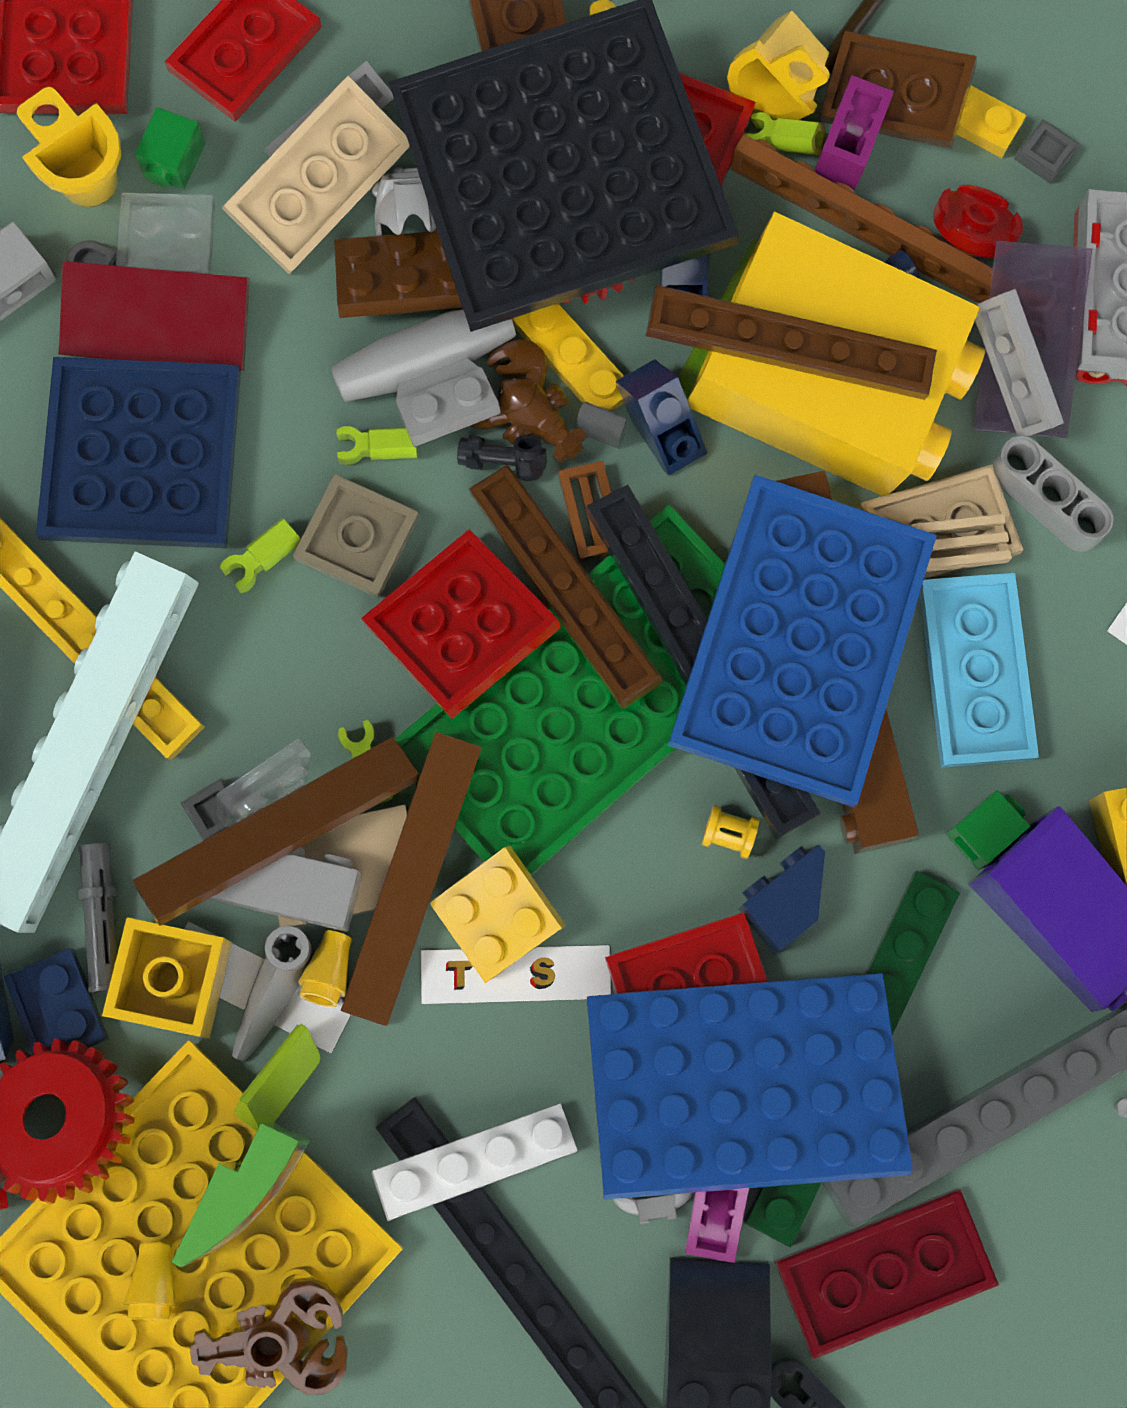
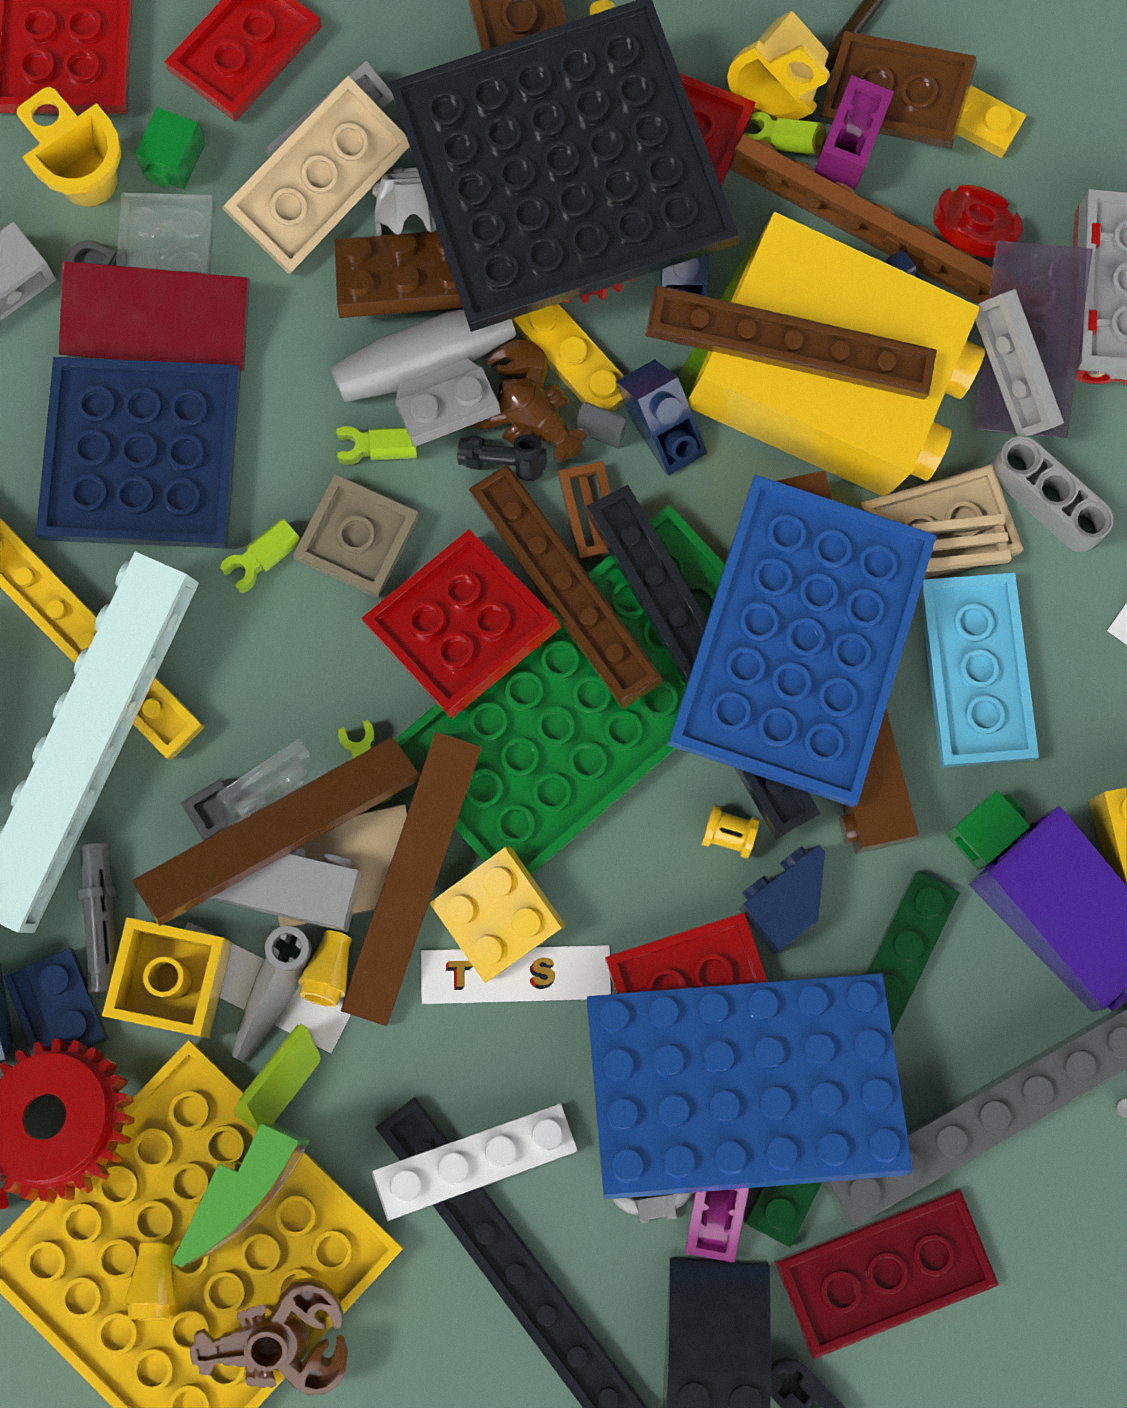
dark grey tile [1014,119,1079,184] -> none

